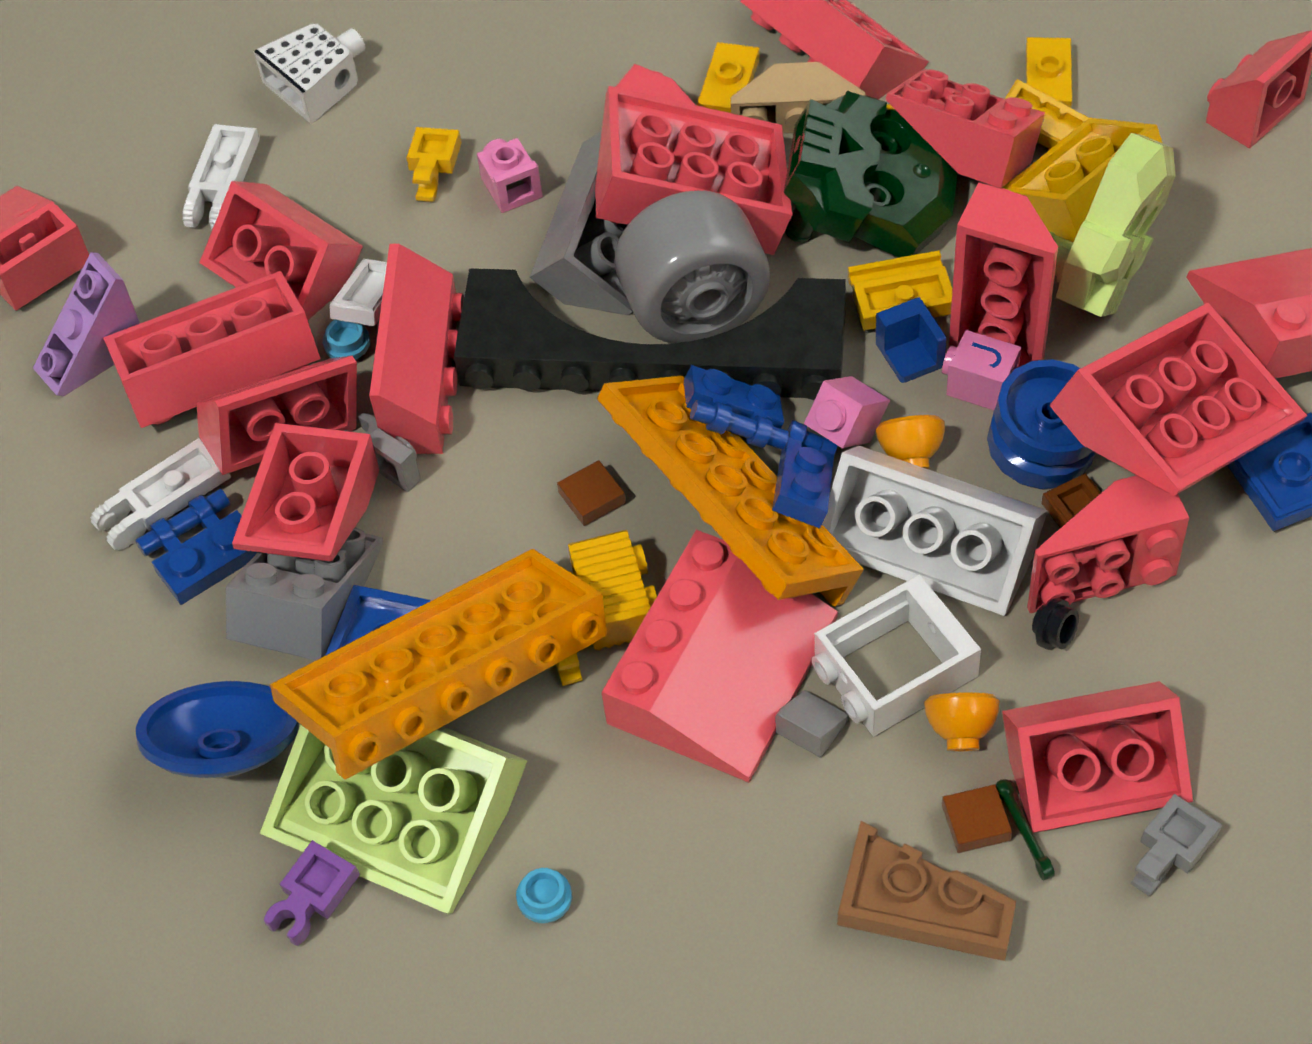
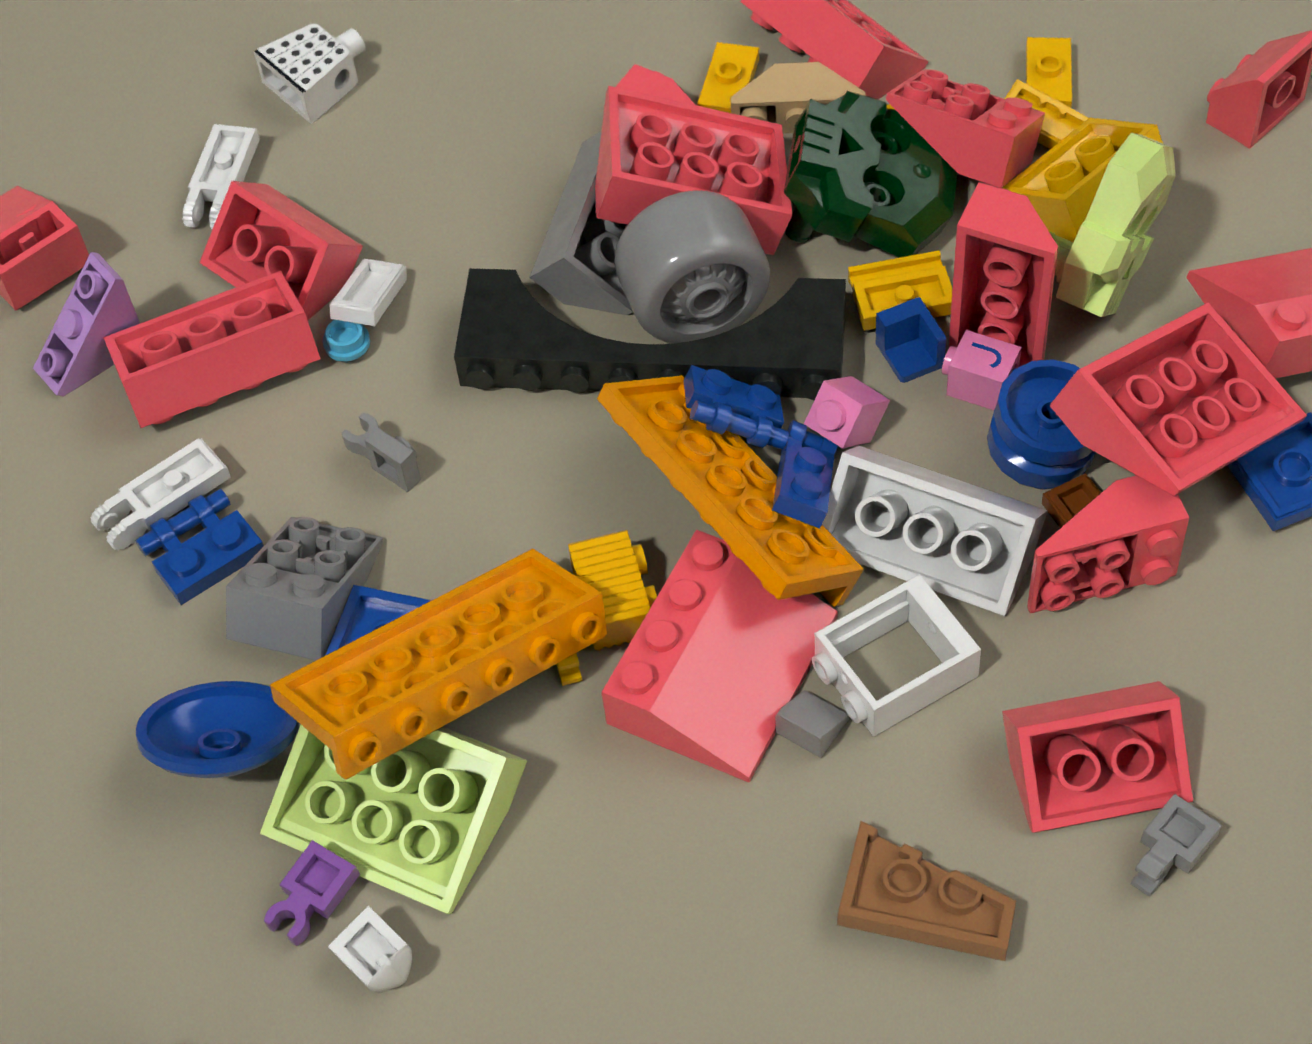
coral slope [196,355,357,475] -> none
coral slope [232,423,380,562] -> none
coral slope [369,243,464,454] -> none
yellow plate [406,127,461,202] -> none
bright pink brick [477,138,543,213] -> none
medium azure plate [516,868,572,923] -> none
dark orange tile [557,460,626,526] -> none
light orange brick [875,415,945,469] -> none
light orange brick [924,692,1000,752] -> none
dark orange tile [942,784,1012,853] -> none
dark green hinge [995,779,1055,881] -> none
black plate [1032,598,1079,650] -> none
none -> white plate [328,906,413,992]

